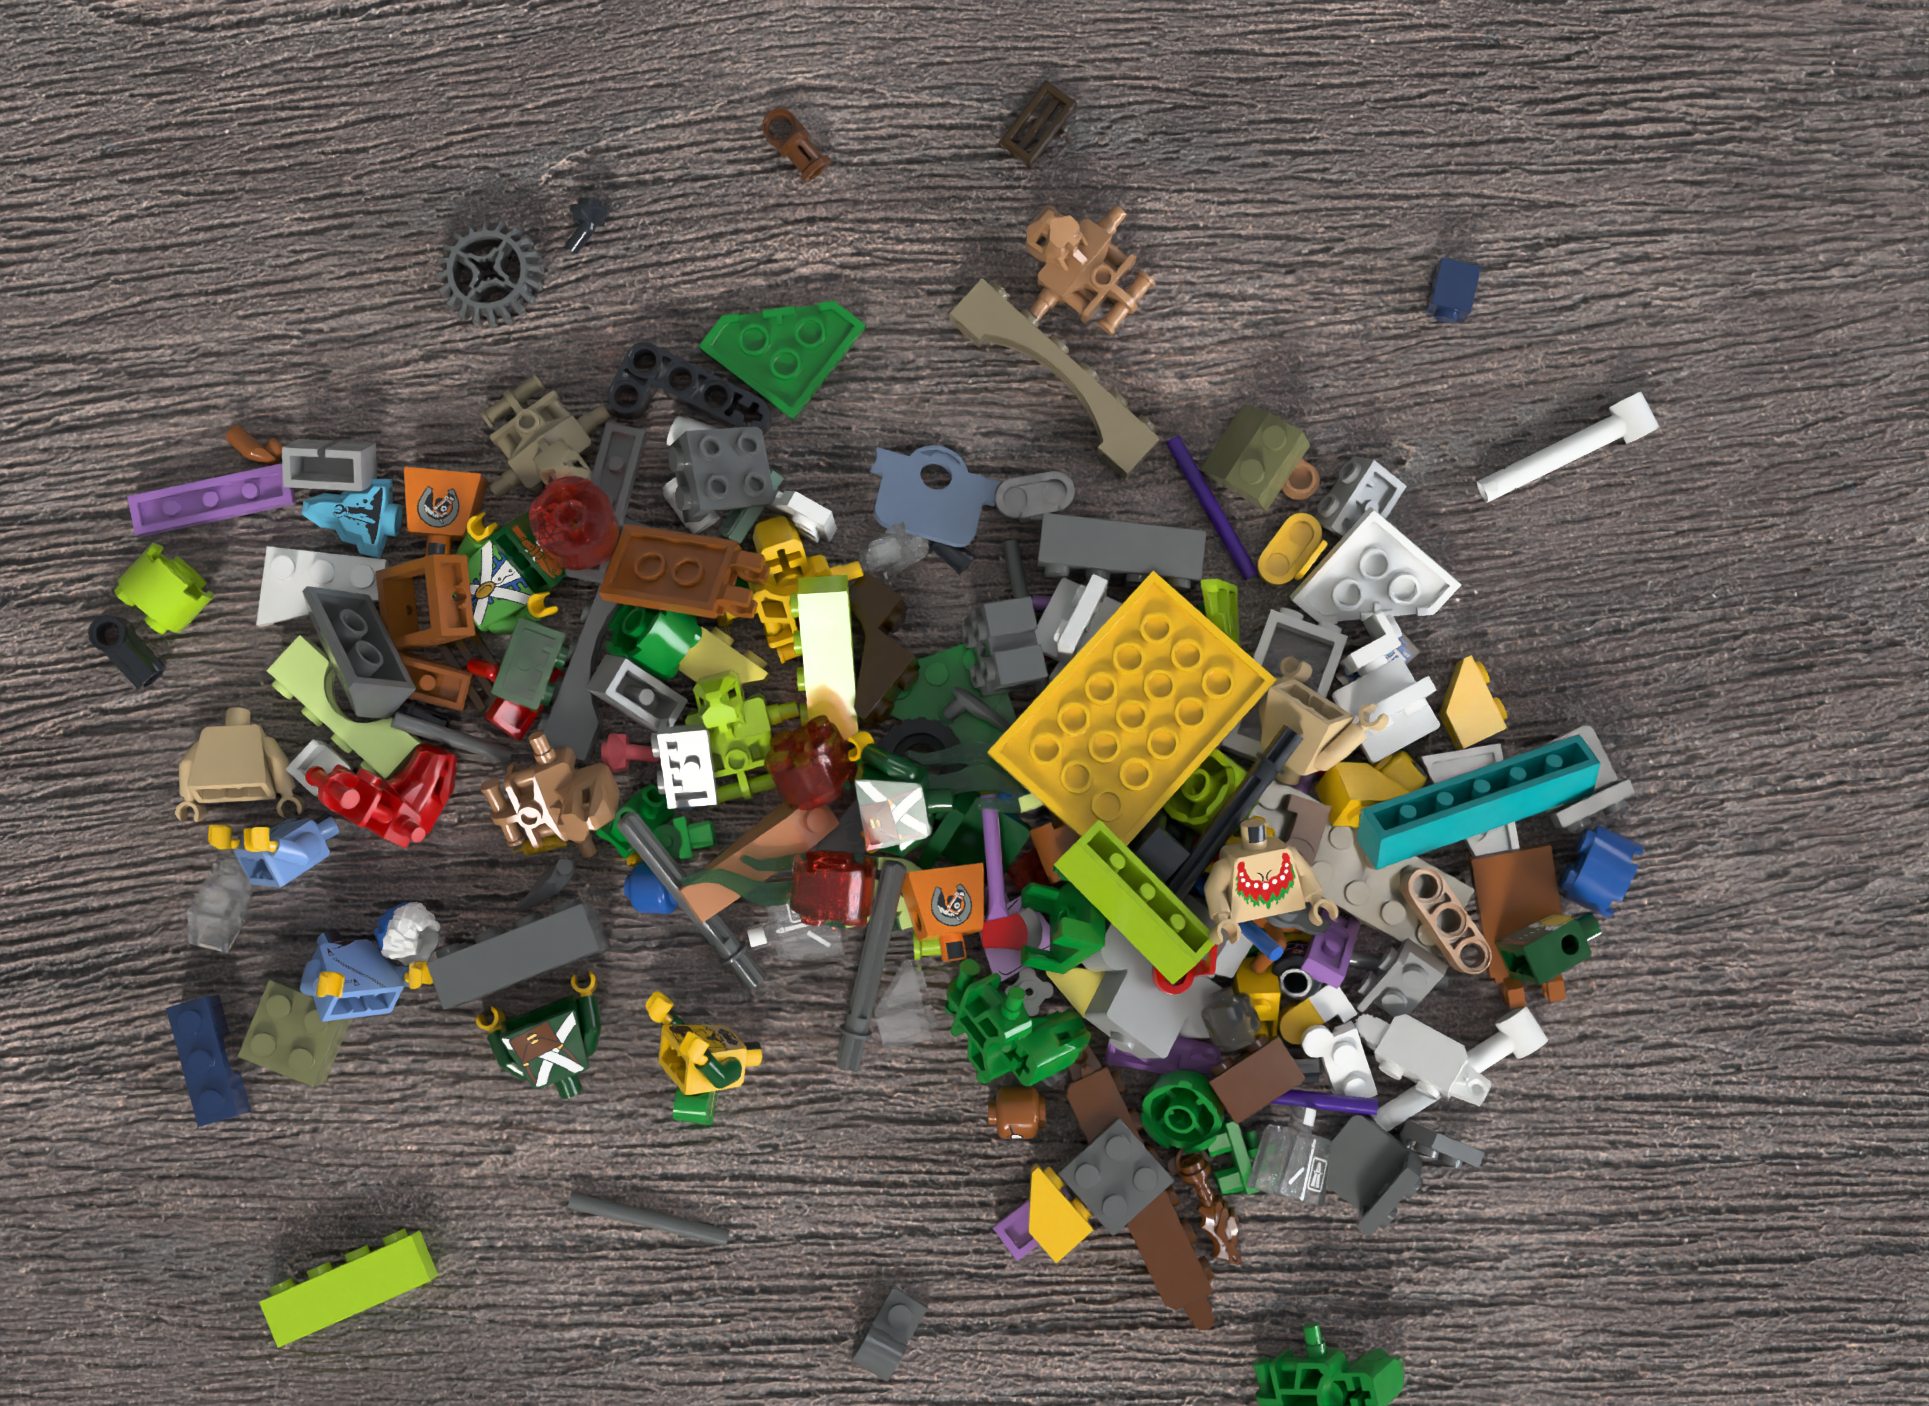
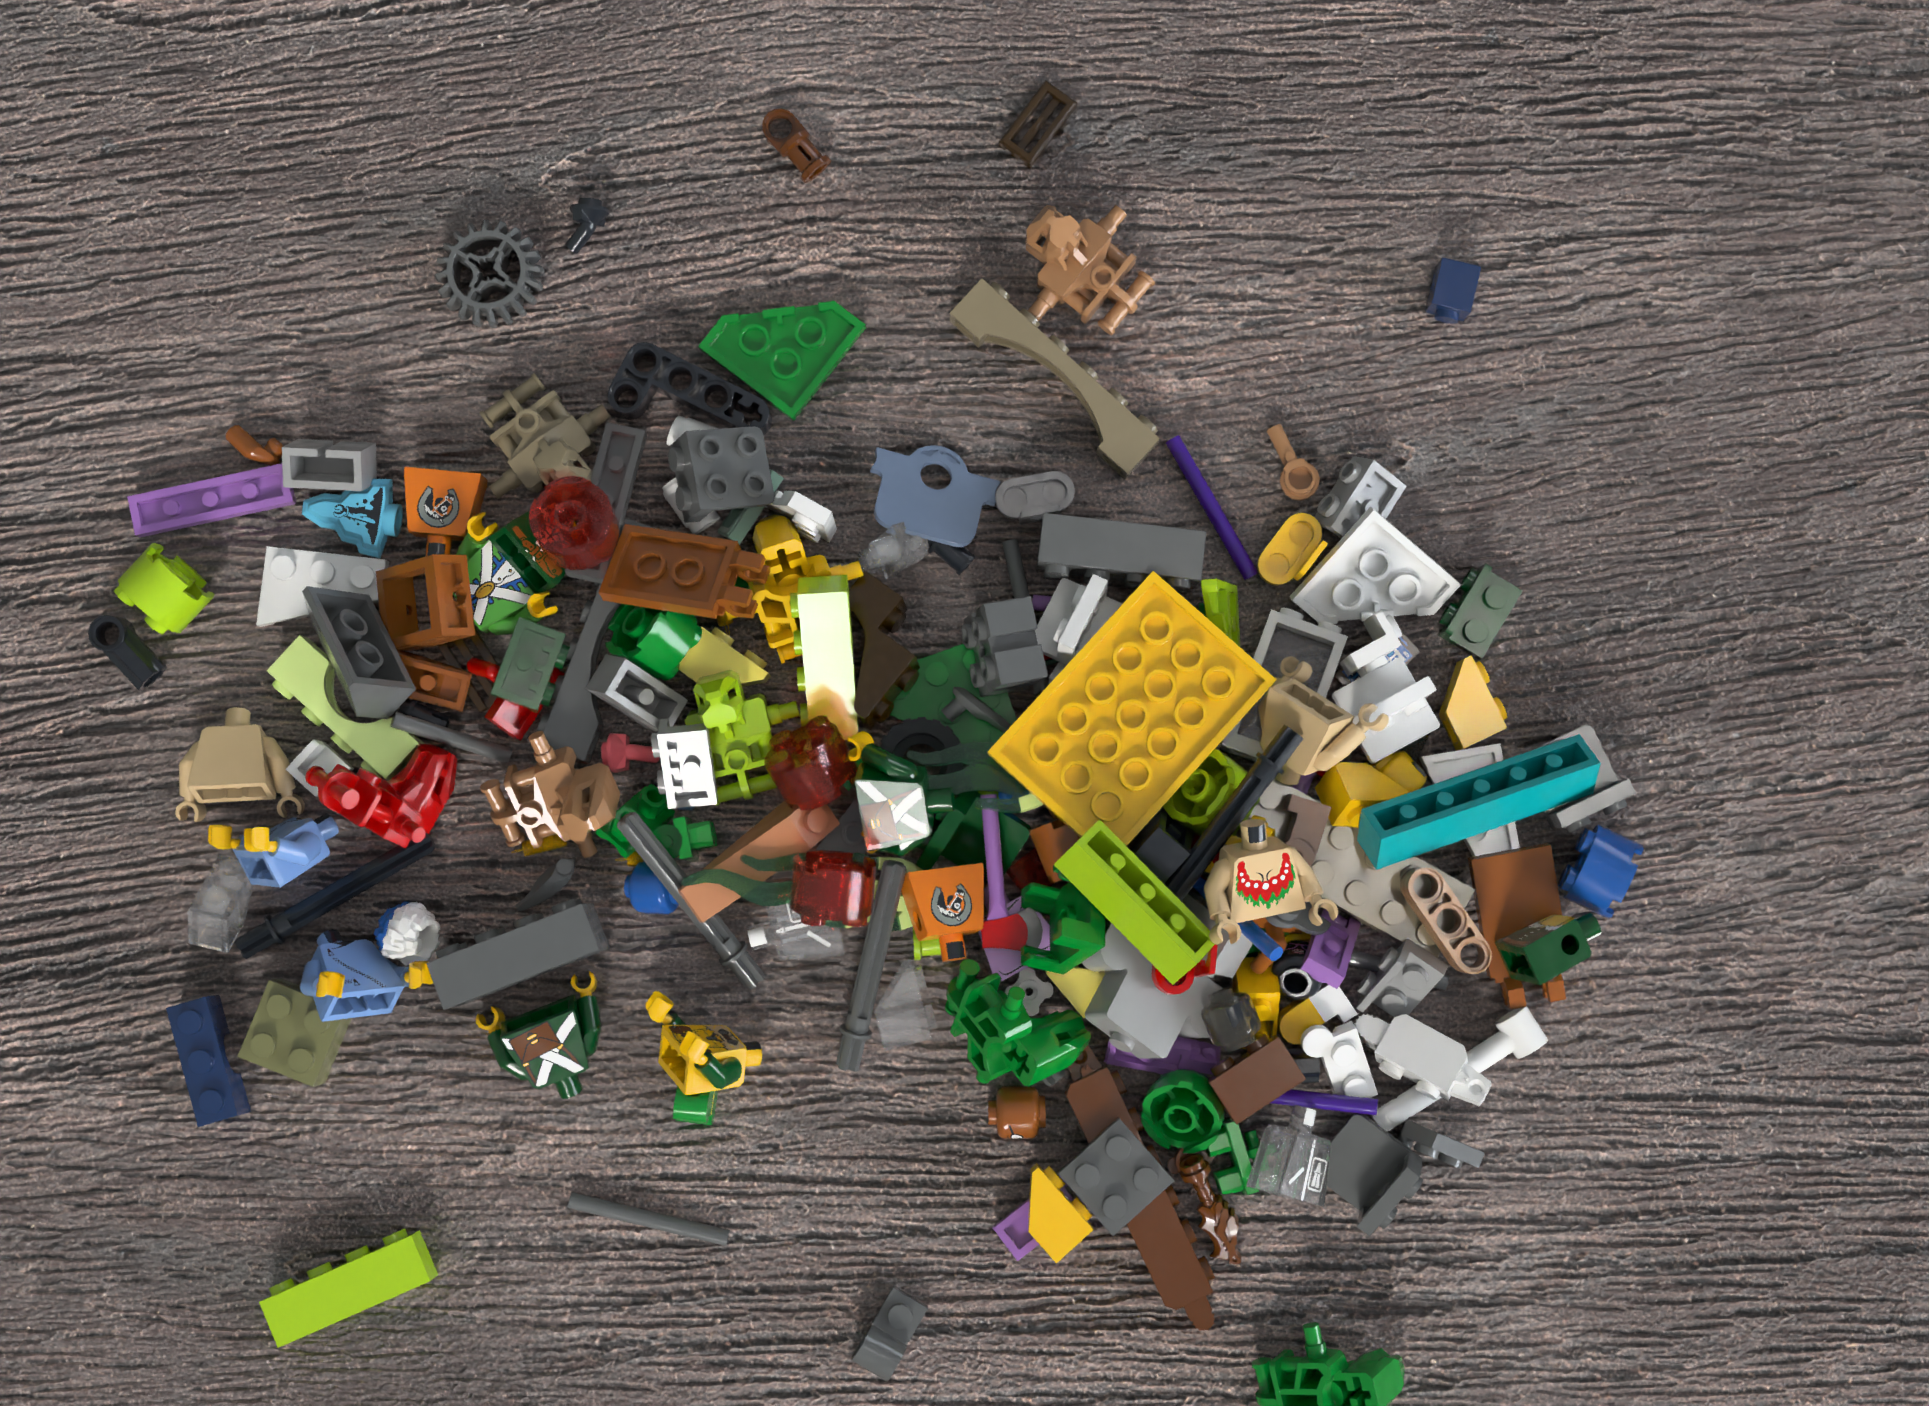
olive slope [1200,404,1310,512] -> none
white piece [1477,392,1659,503] -> none
none -> black axle [235,833,436,959]
none -> bracket [1438,563,1523,660]

